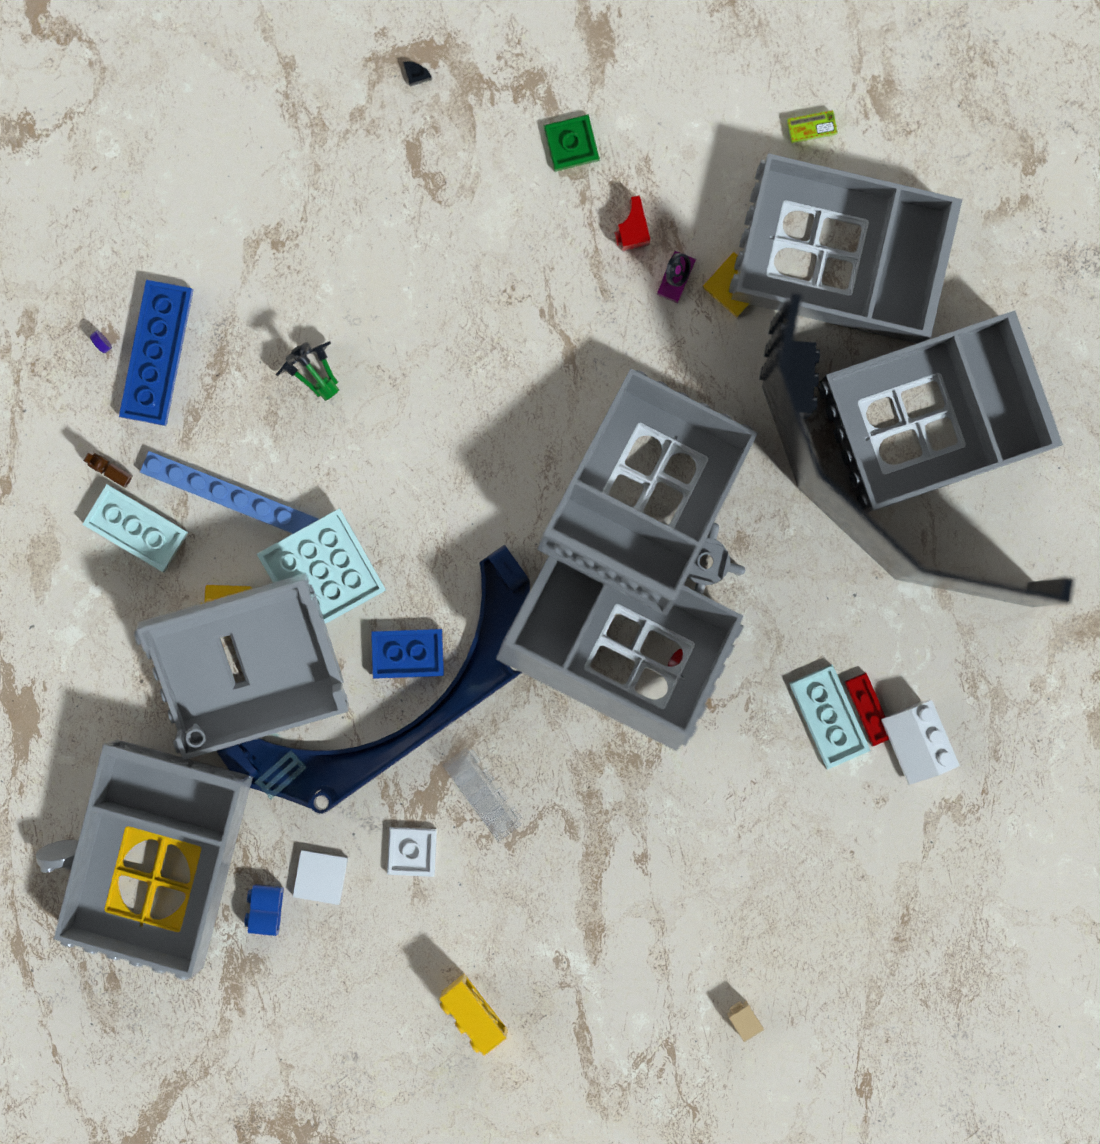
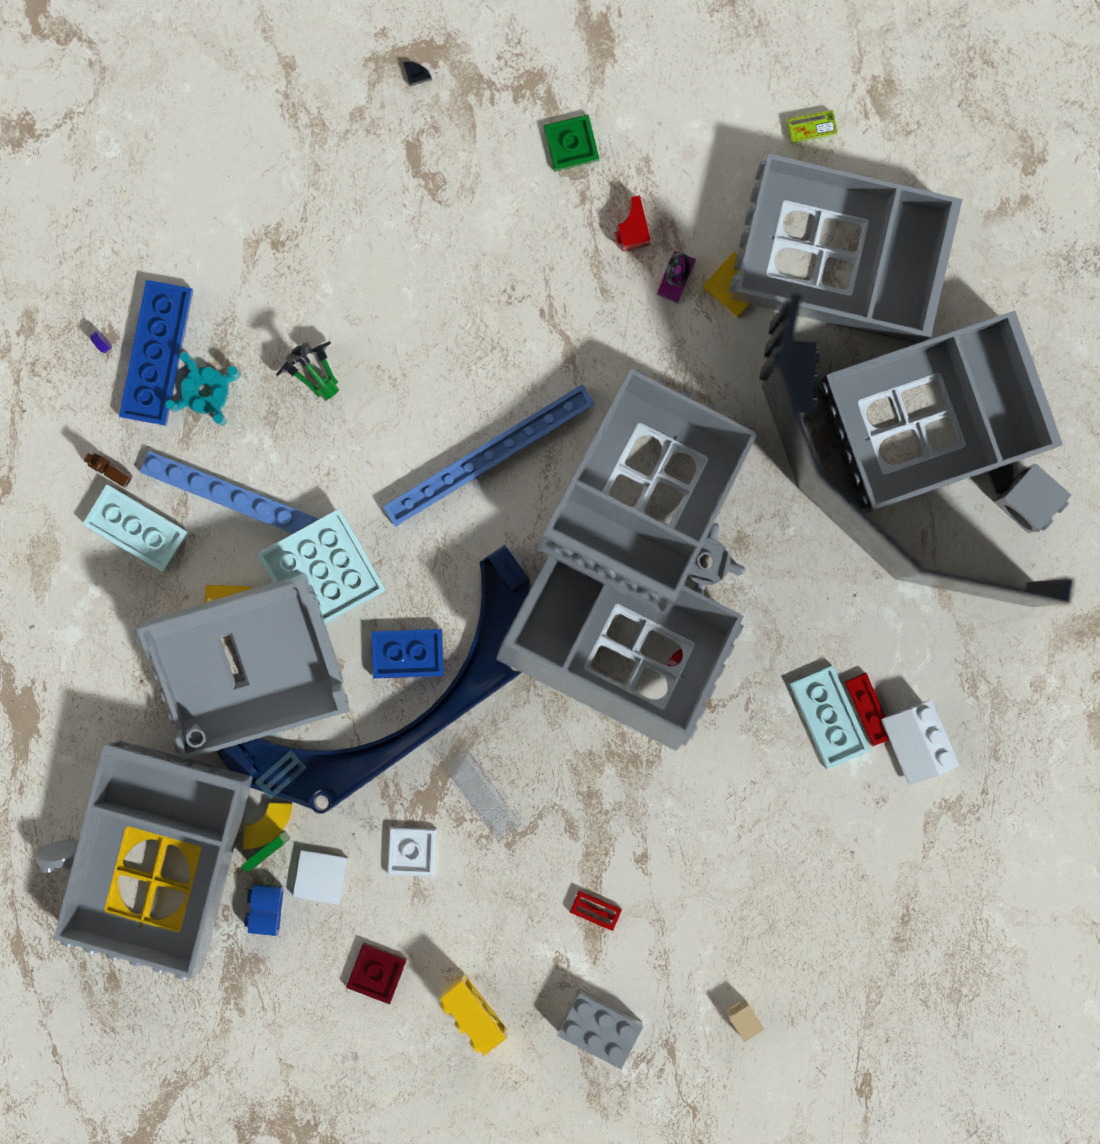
none -> teal plate [165,352,241,426]
none -> green tile [241,831,290,872]
none -> yellow tile [243,802,293,849]
none -> dark red tile [346,942,407,1005]
none -> medium blue plate [383,384,595,527]
none -> light grey brick [557,989,643,1069]
none -> red tile [569,890,622,931]
none -> black tile [988,464,1013,494]
none -> light grey brick [994,463,1071,533]

